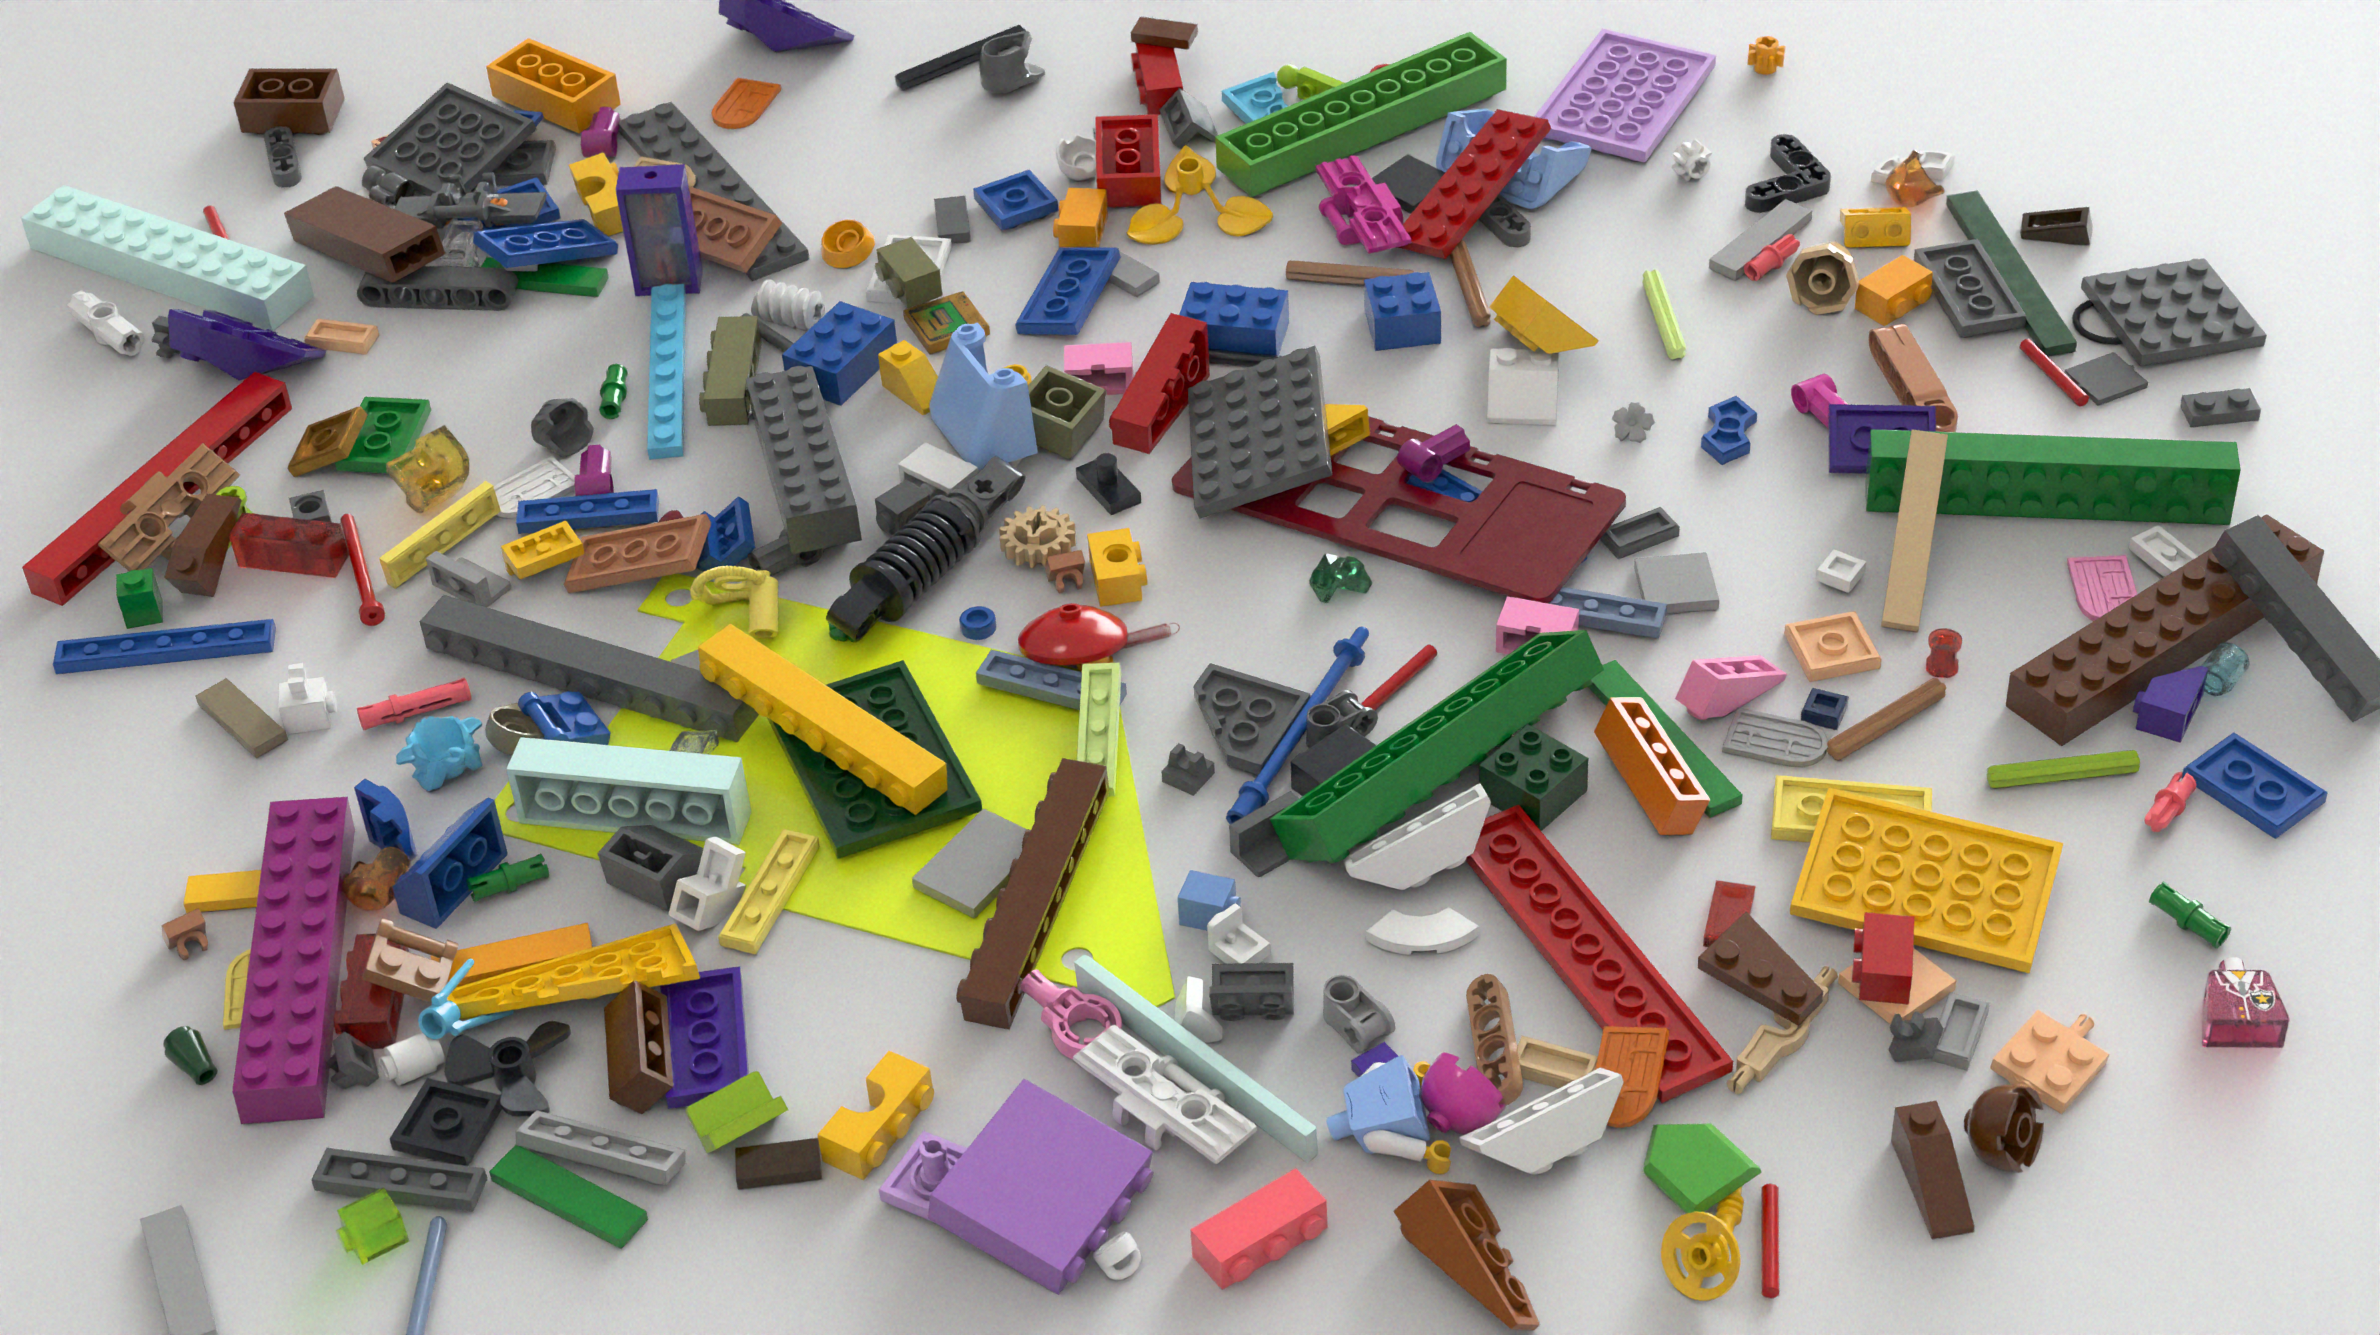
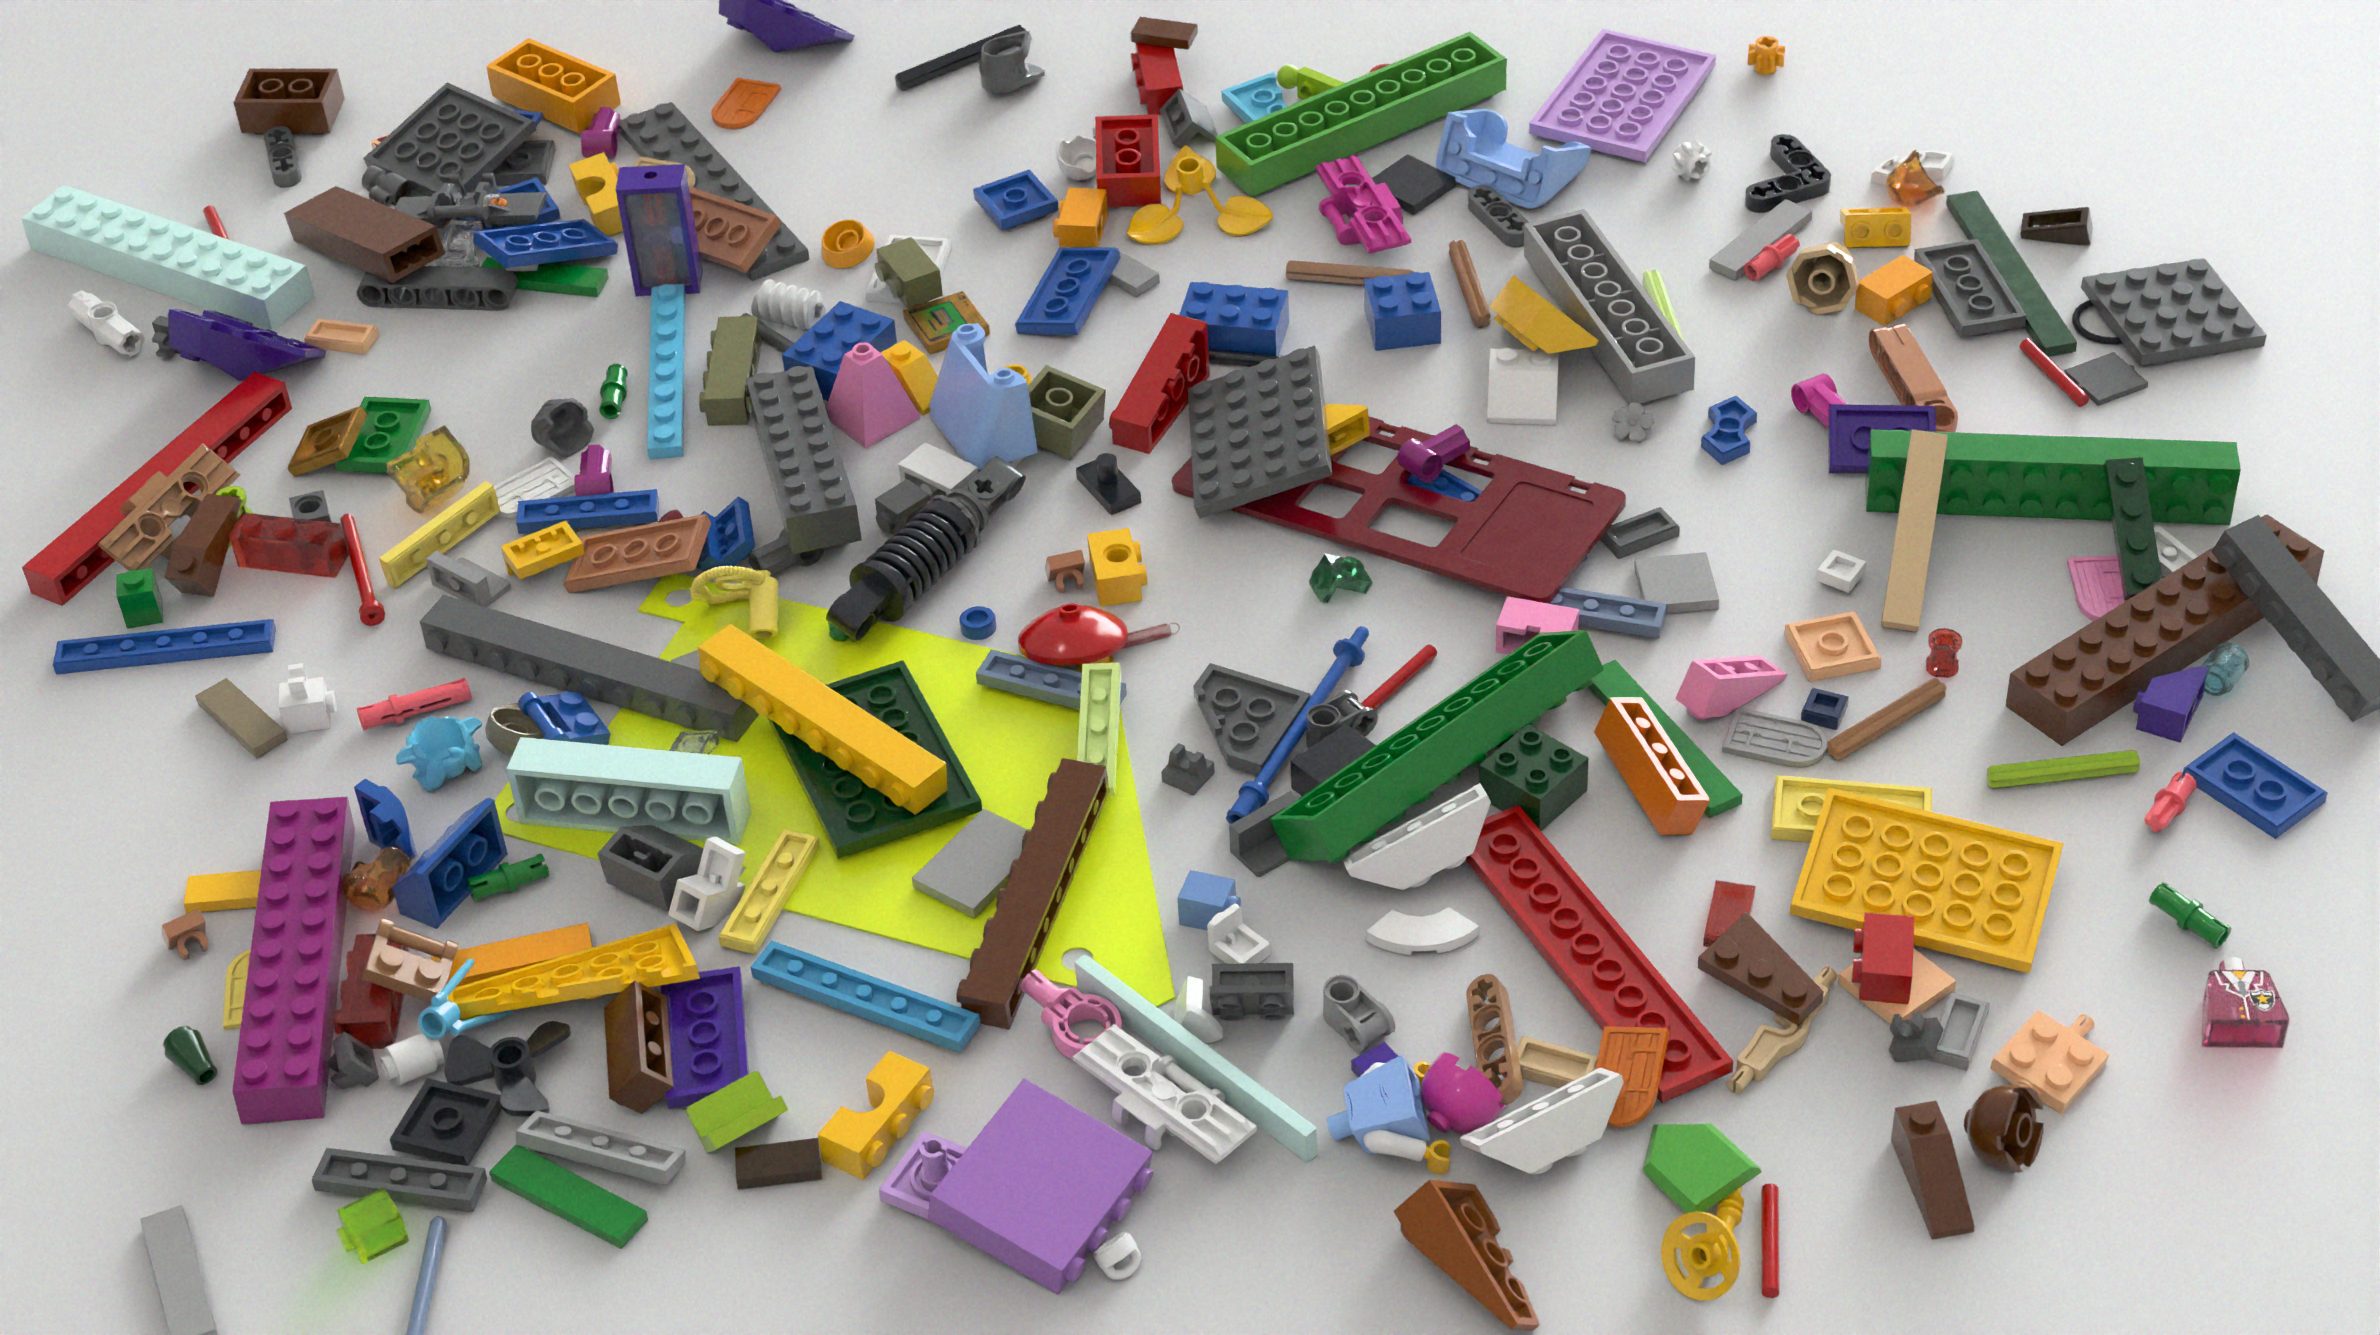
dark grey tile [934,196,971,244] -> none
tan gear [999,505,1076,568] -> none
bright pink brick [1064,342,1133,395] -> none
coral brick [1190,1168,1328,1290] -> none
red plate [1397,109,1551,259] -> none
dark grey plate [2180,388,2261,427] -> none
none -> dark azure plate [750,940,980,1053]
none -> bright pink slope [826,343,919,449]
none -> light grey brick [1524,209,1695,404]
none -> dark green plate [2103,457,2162,600]

